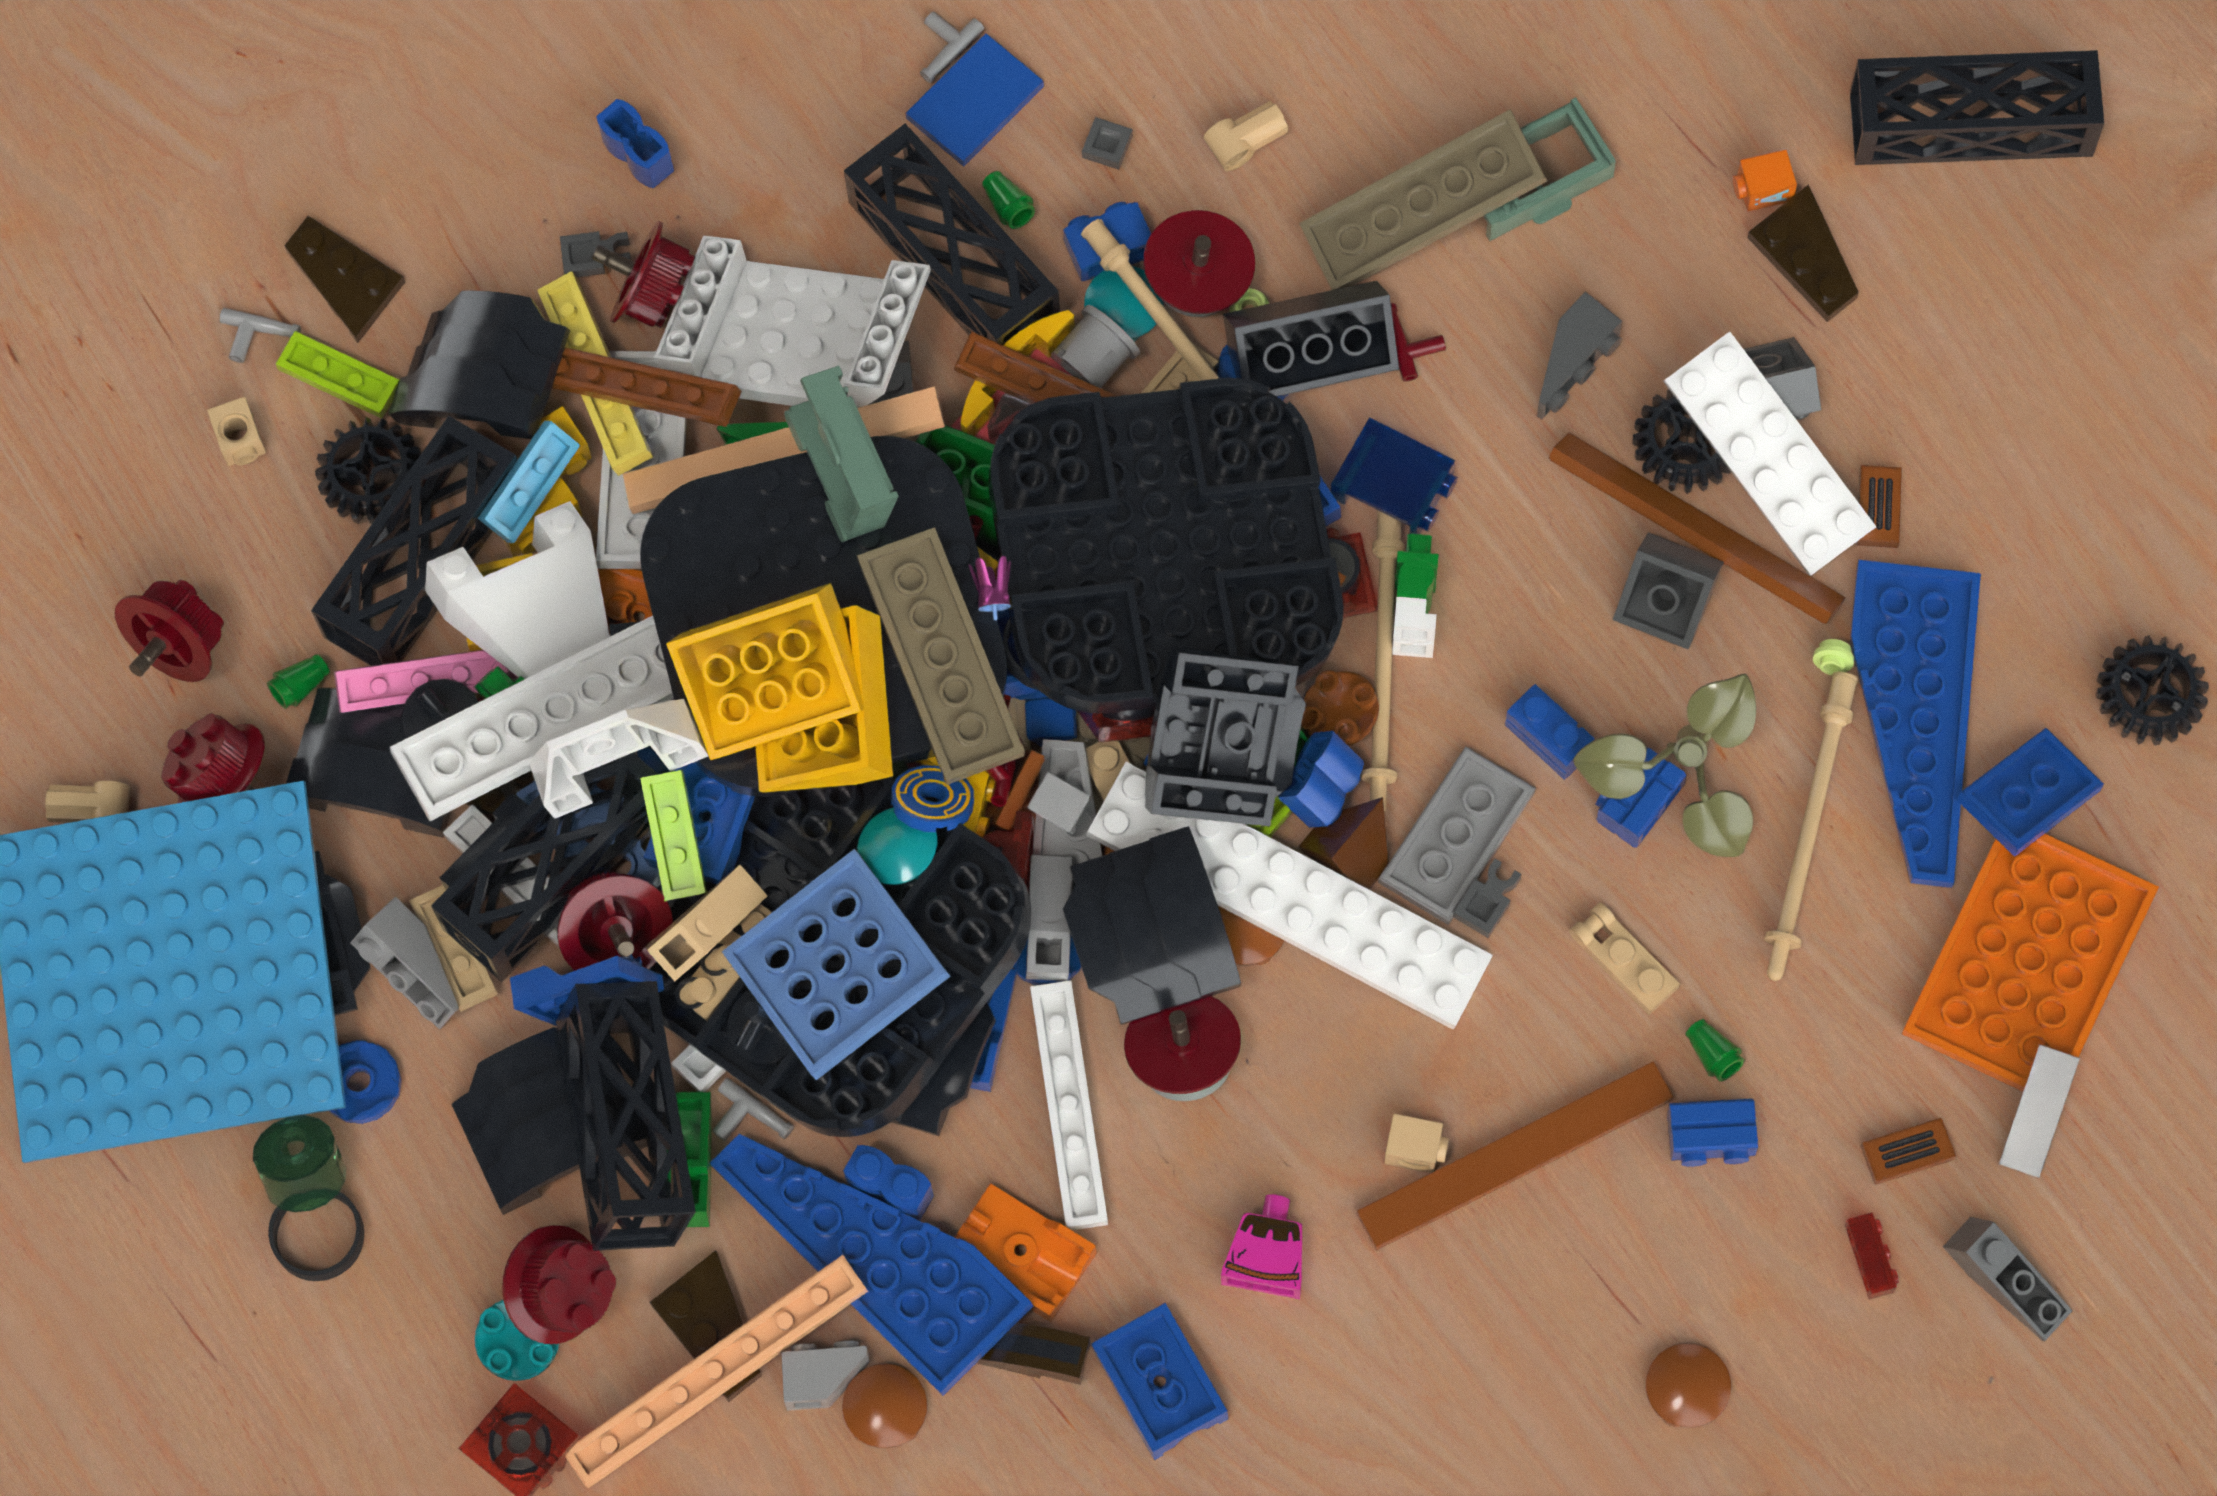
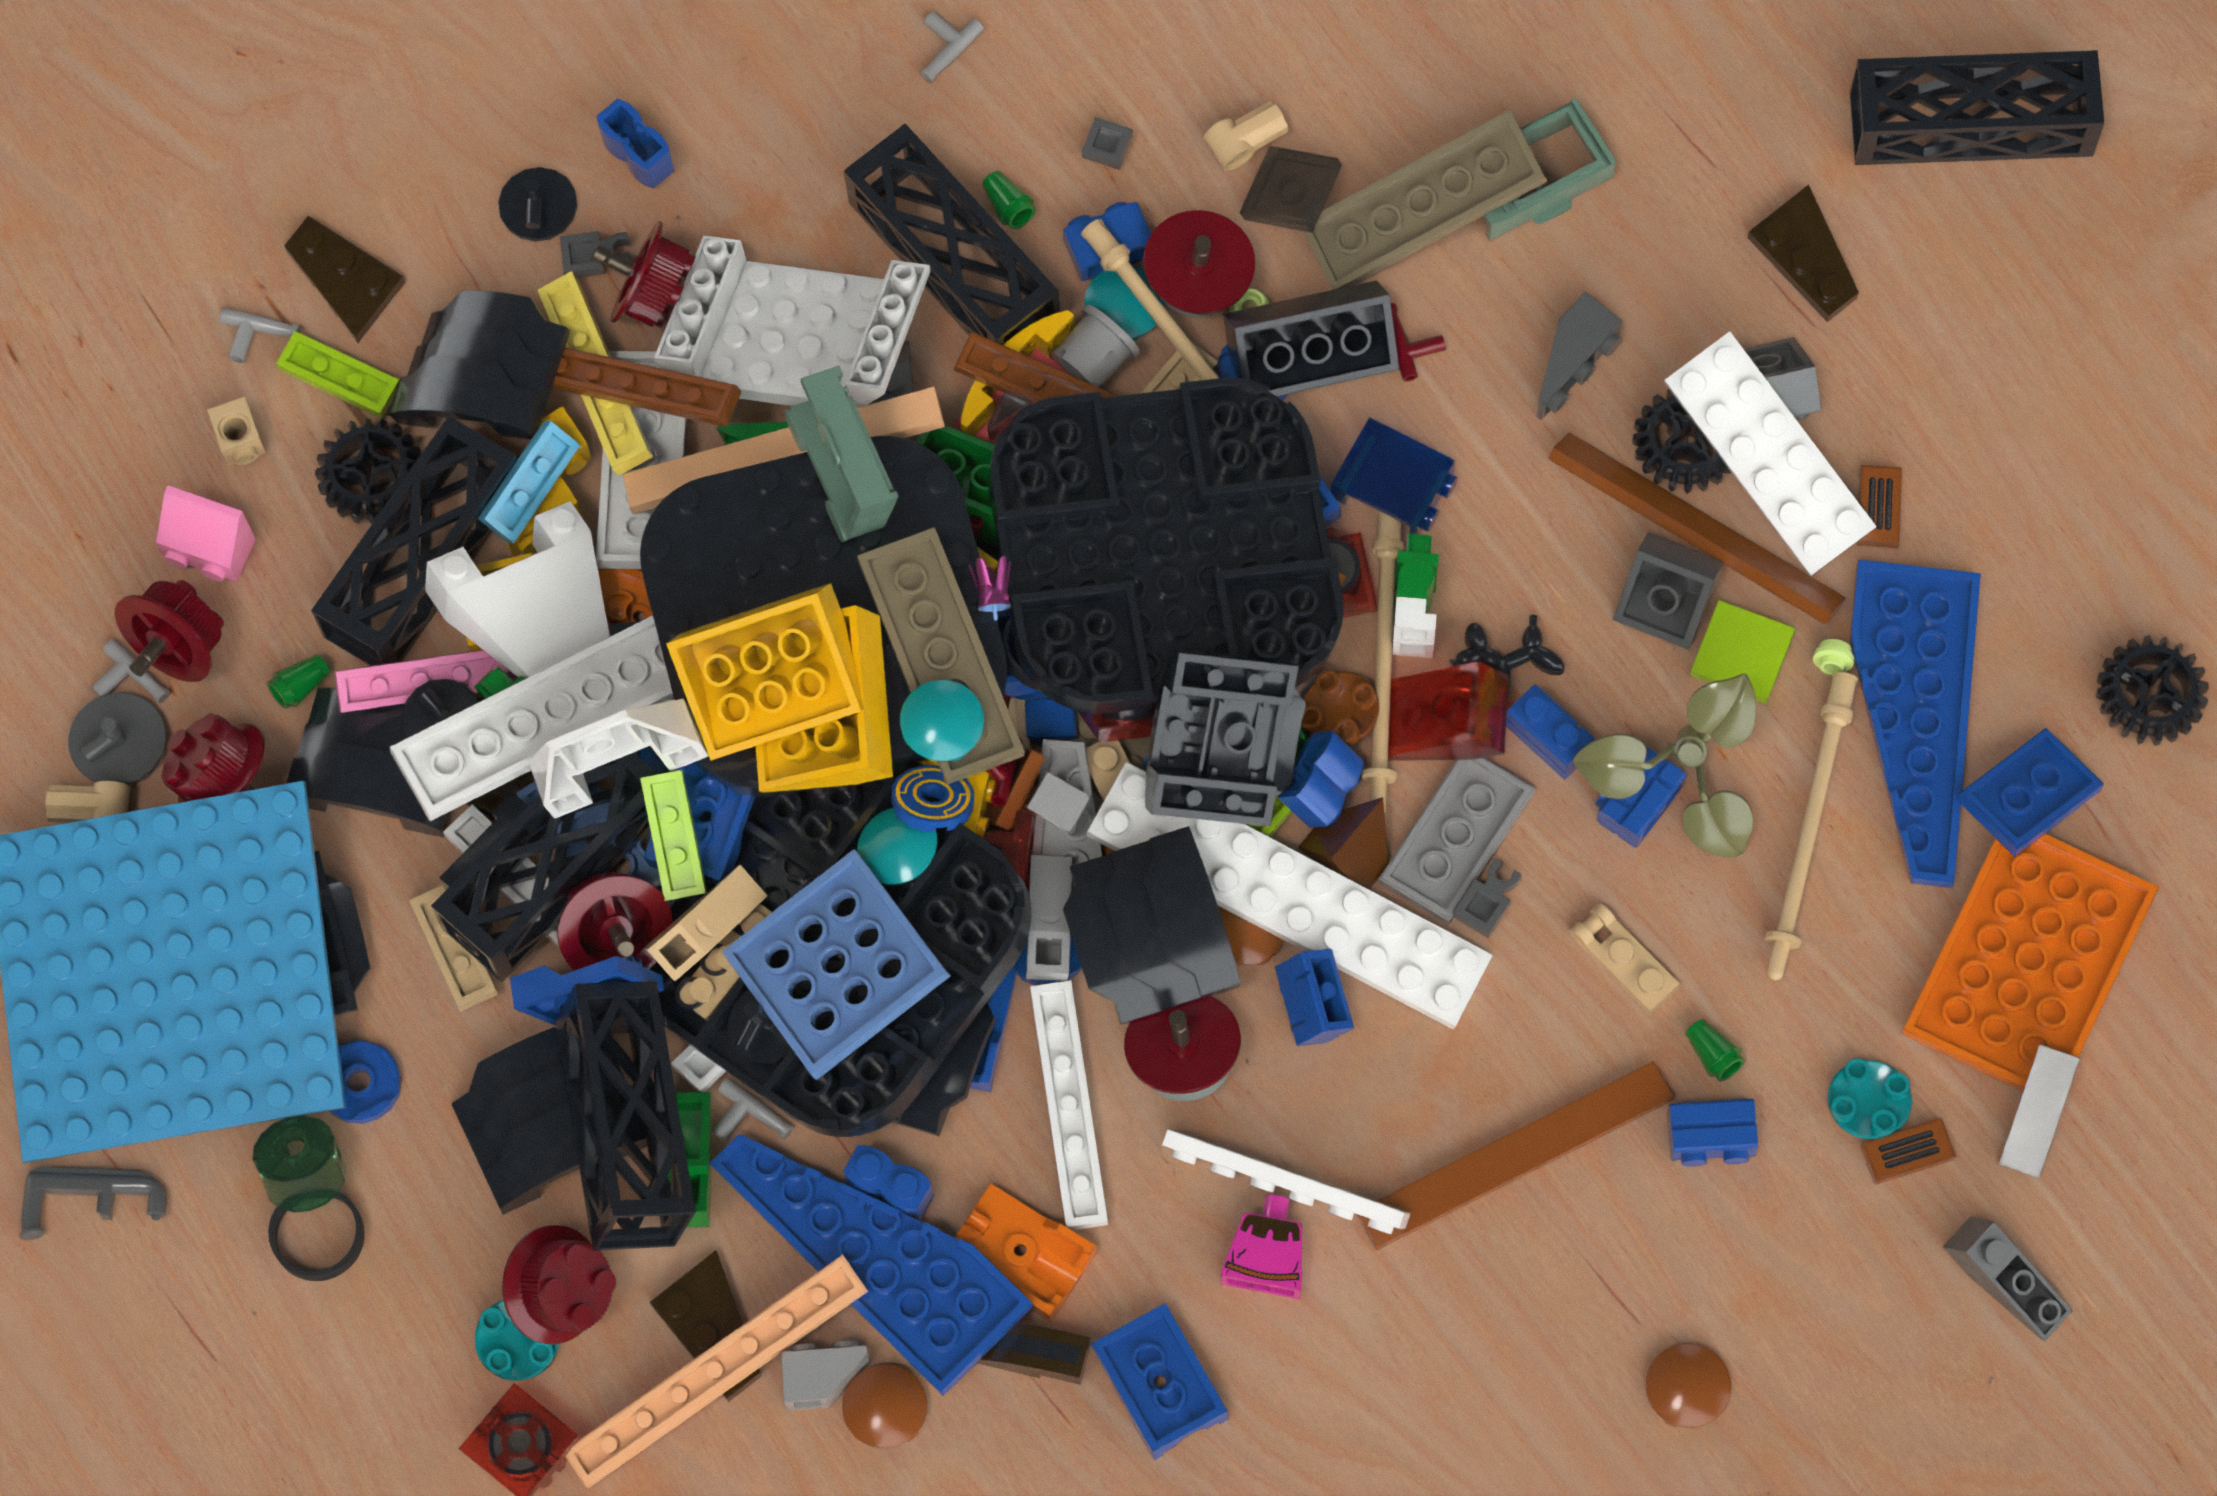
light grey slope [351,897,459,1030] -> none
blue tile [906,34,1044,167] -> none
tan brick [1384,1114,1449,1173] -> none
orange brick [1733,150,1797,212] -> none
clear red piece [1845,1212,1899,1300] -> none
none -> dark grey piece [20,1167,167,1240]
none -> dark grey shield [68,693,167,785]
none -> light grey piece [91,639,170,704]
none -> bright pink slope [156,486,256,582]
none -> black shield [498,167,577,242]
none -> teal dish [900,680,984,762]
none -> white plate [1162,1129,1411,1234]
none -> clear smoke tile [1239,146,1342,233]
none -> blue brick [1275,949,1354,1046]
none -> clear red slope [1388,661,1509,761]
none -> black piece [1449,615,1565,703]
none -> lime tile [1690,600,1796,704]
none -> teal dish [1827,1058,1912,1140]

